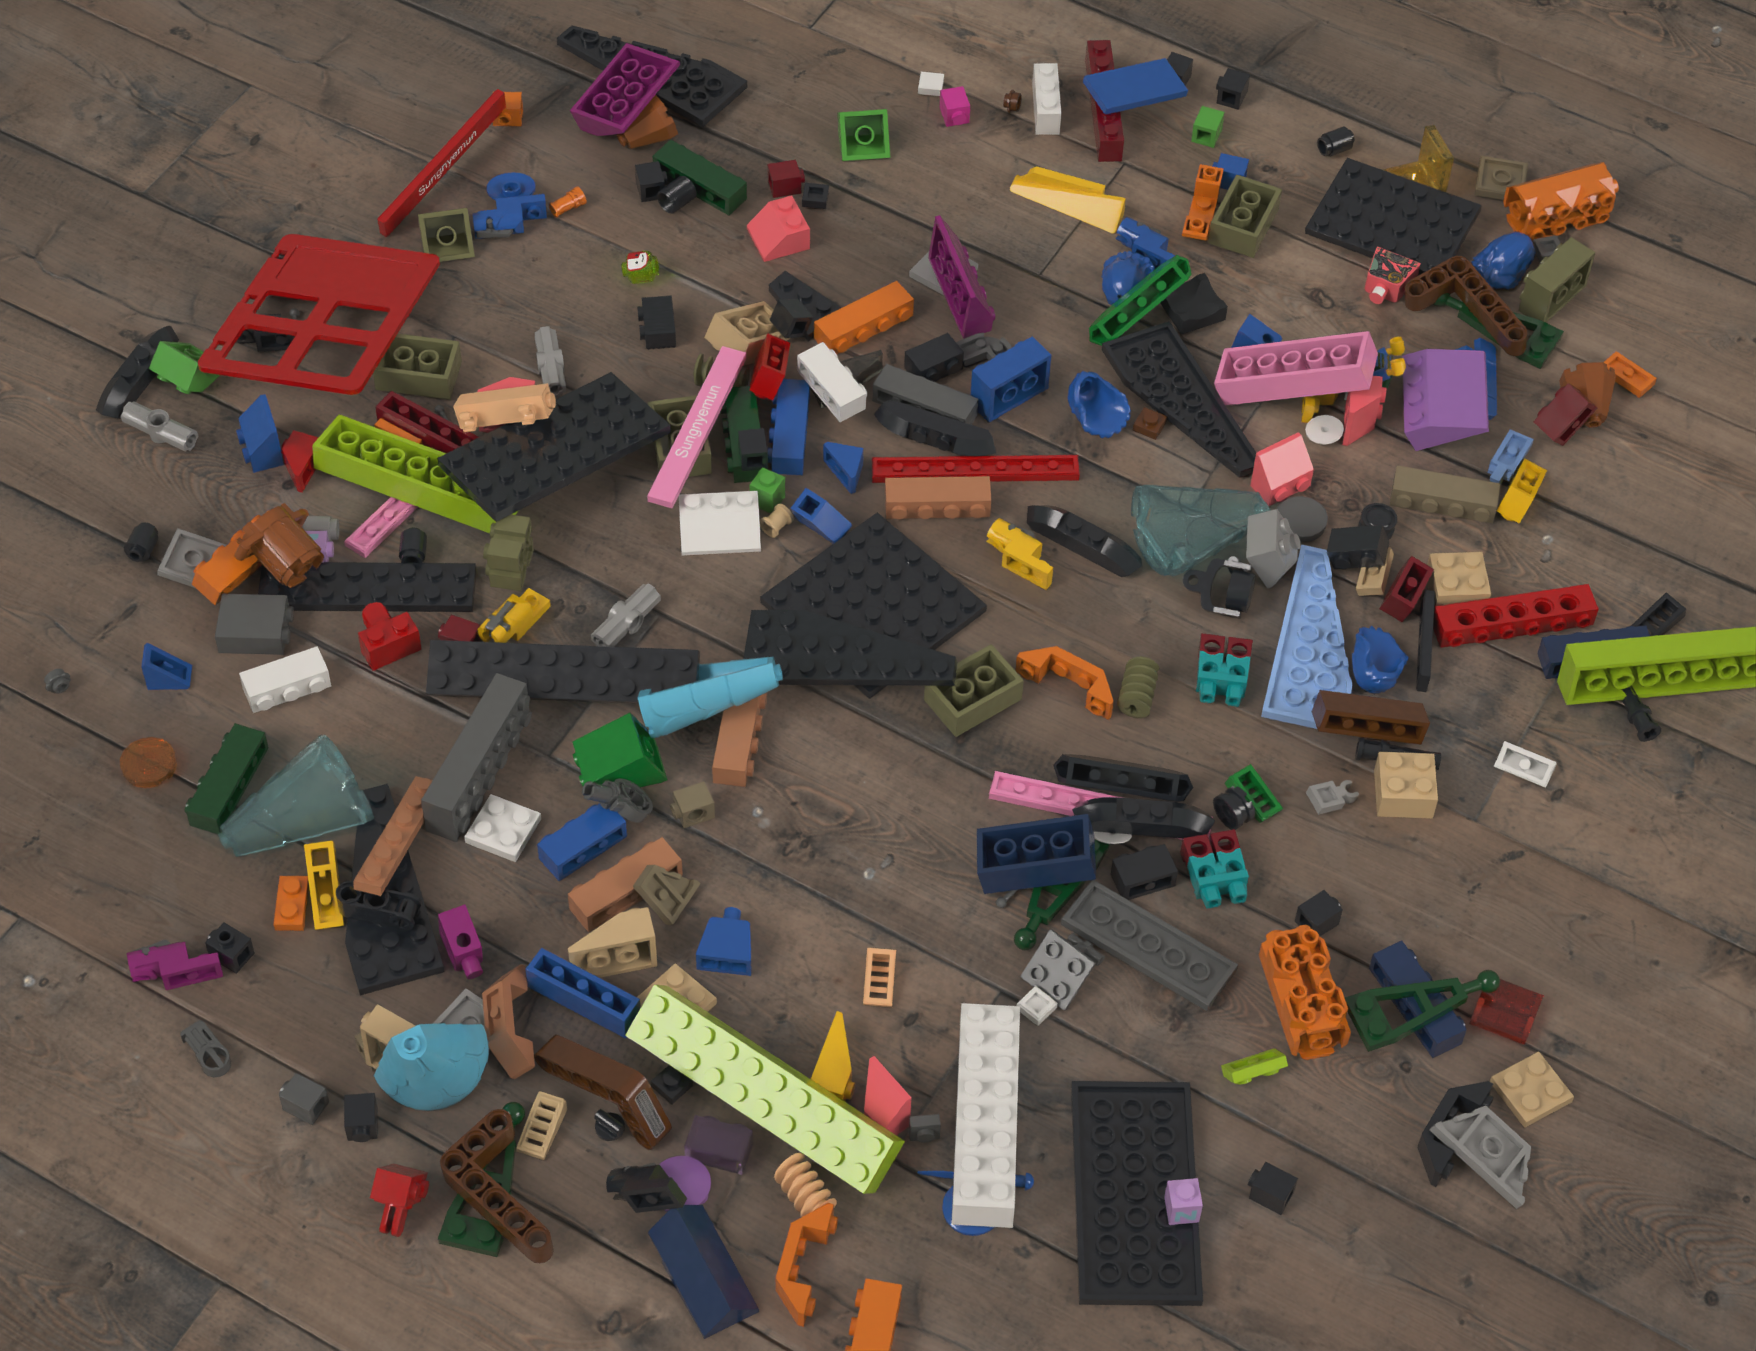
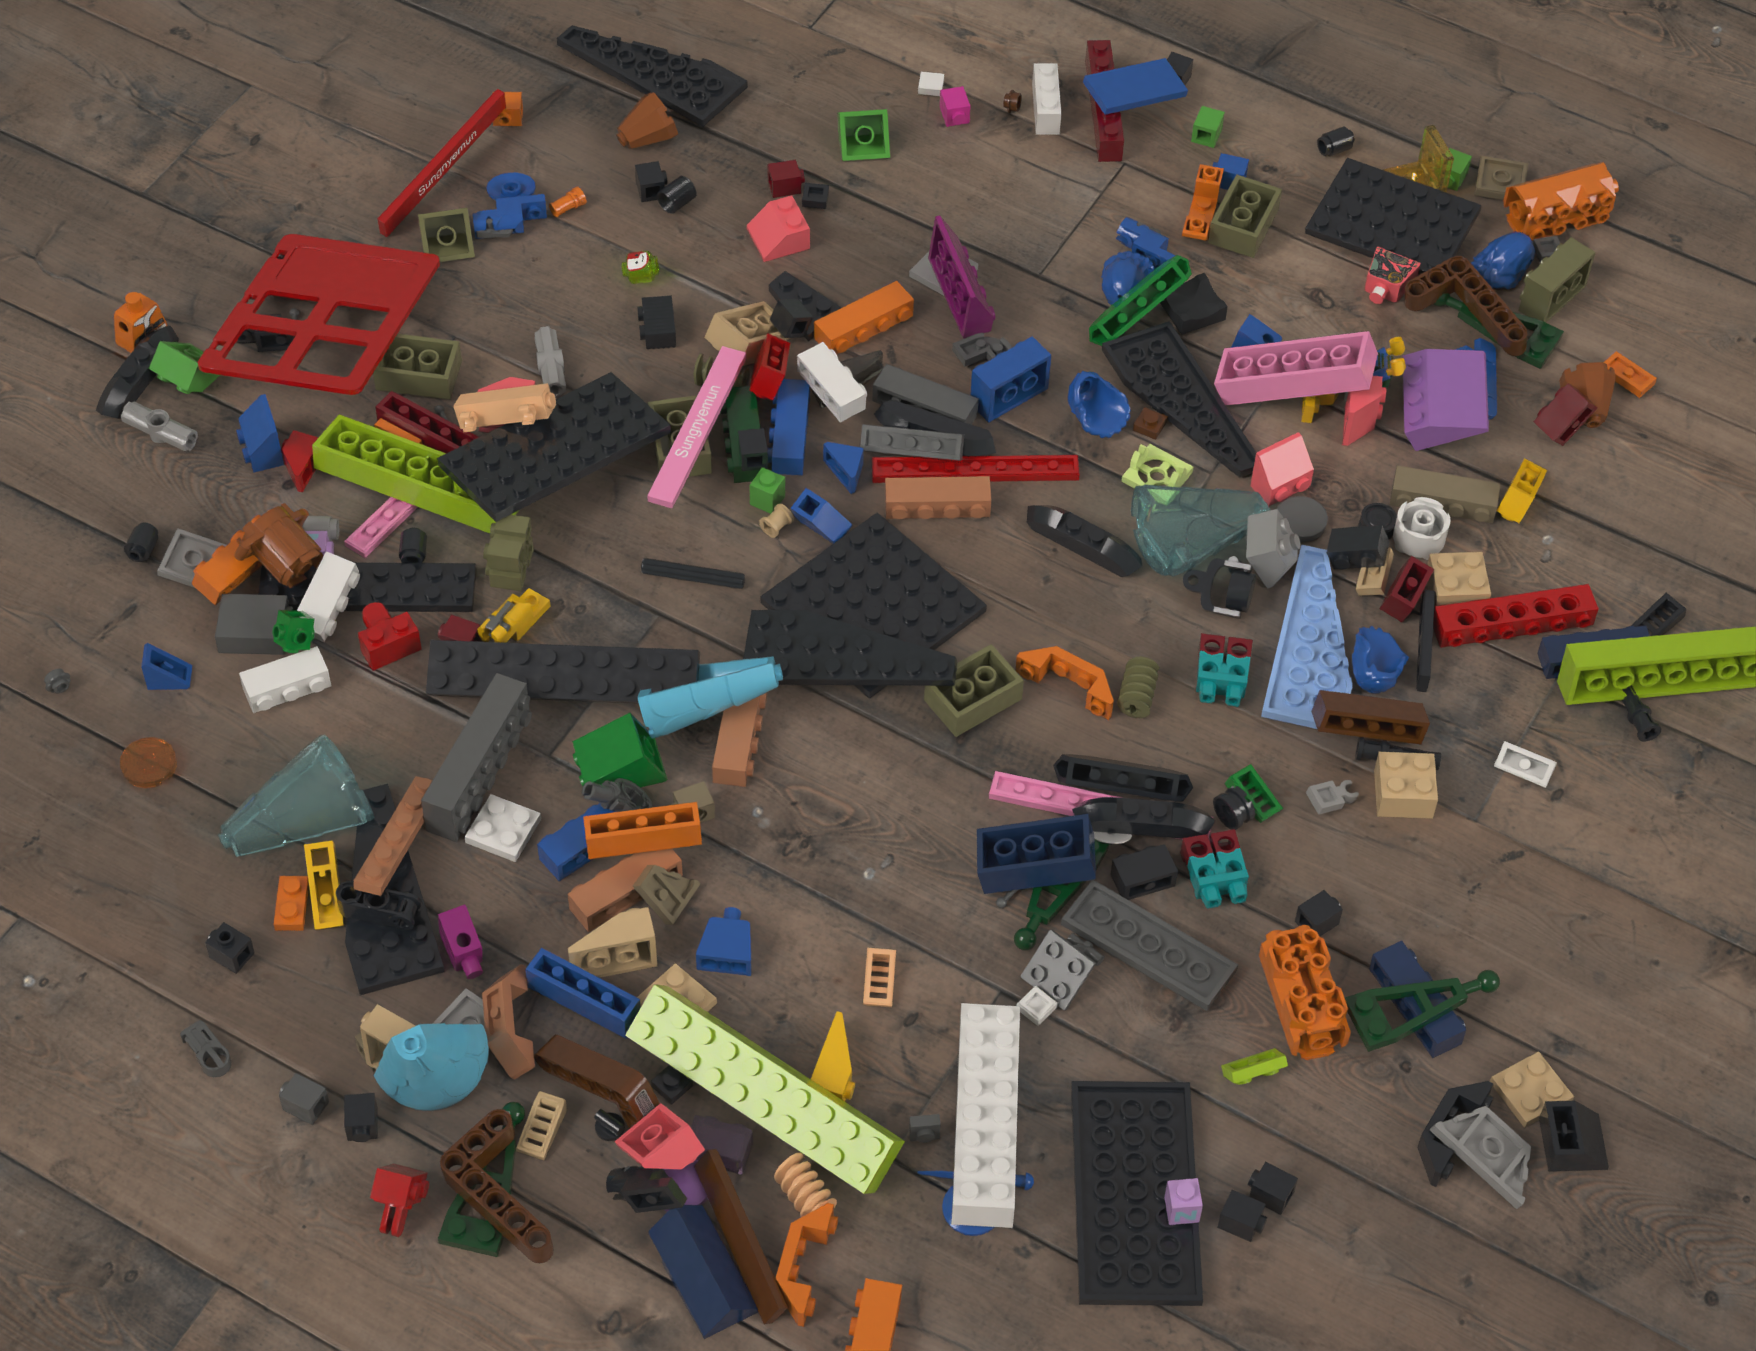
magenta plate [127,940,223,990] -> none
dark green brick [185,723,269,835] -> none
magenta slope [570,43,680,136] -> none
light grey piece [591,583,661,647] -> none
dark green brick [652,140,747,216] -> none
white slope [679,491,761,555] -> none
coral slope [864,1056,911,1135] -> none
black brick [904,333,964,382] -> none
yellow plate [986,518,1053,590] -> none
yellow wedge [1010,166,1126,234] -> none
black brick [1216,68,1250,110] -> none
white piece [1305,415,1344,445] -> none
clear red slope [1469,979,1544,1045] -> none
medium blue hinge [1487,430,1534,486] -> none
none -> orange torso [114,292,168,353]
none -> green brick [272,610,315,653]
none -> white brick [297,551,360,642]
none -> orange brick [583,802,702,859]
none -> coral slope [614,1103,705,1170]
none -> black axle [641,558,745,589]
none -> reddish brown tile [694,1149,788,1325]
none -> dark grey plate [860,424,964,461]
none -> yellowish green piece [1122,444,1194,505]
none -> black brick [1217,1190,1268,1242]
none -> white brick [1393,497,1450,560]
none -> bright green brick [1435,148,1472,191]
none -> black slope [1539,1100,1609,1172]

